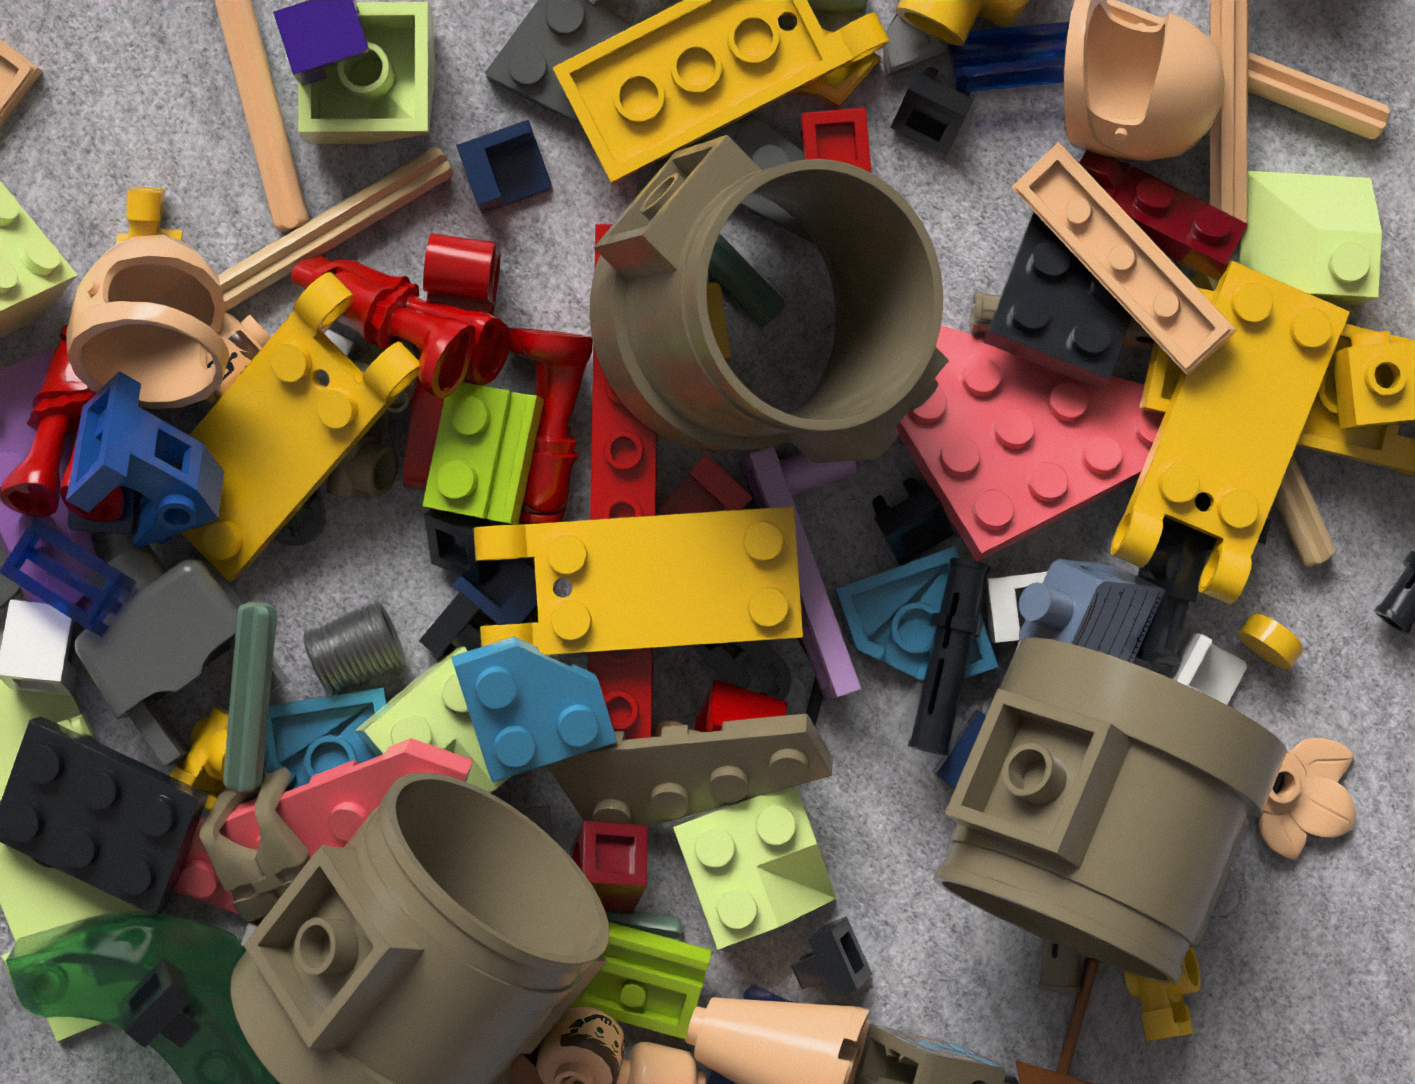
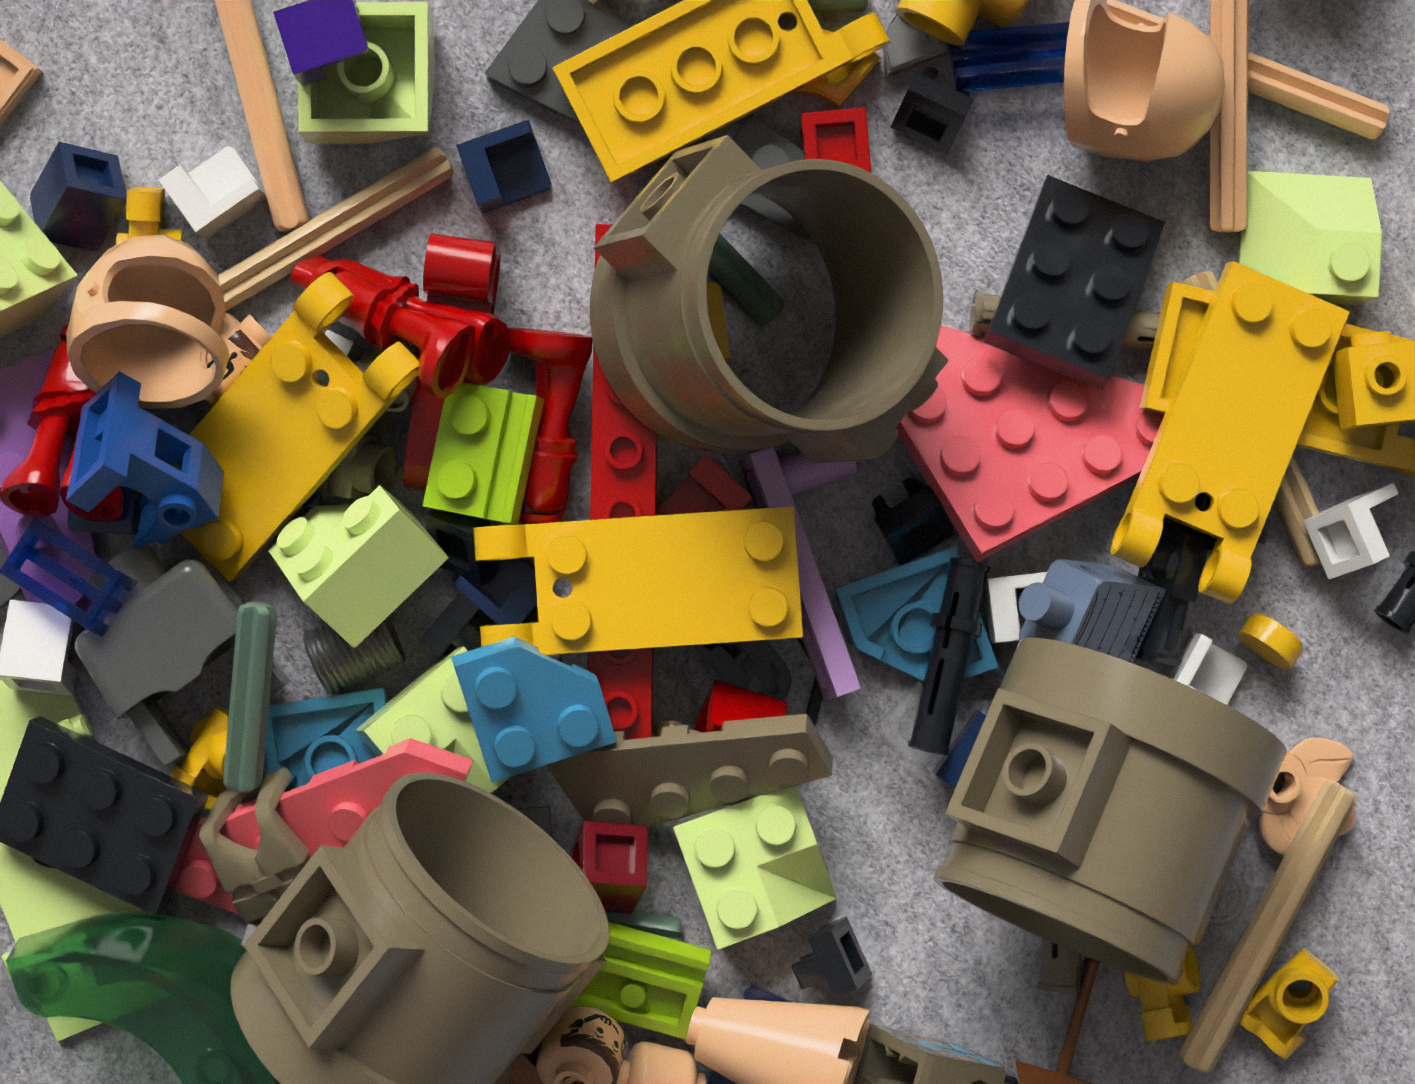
black tile [118,957,201,1048] -> none
light nougat tile [1012,142,1237,375] -> none
dark red hinge [1079,151,1248,280] -> none
none -> dark blue panel [30,142,126,251]
none -> white panel [159,146,267,240]
none -> yellowish green slope [268,485,449,649]
none -> tan axle [1179,781,1357,1073]
none -> yellow plate [1238,948,1339,1060]
none -> white panel [1303,482,1399,580]

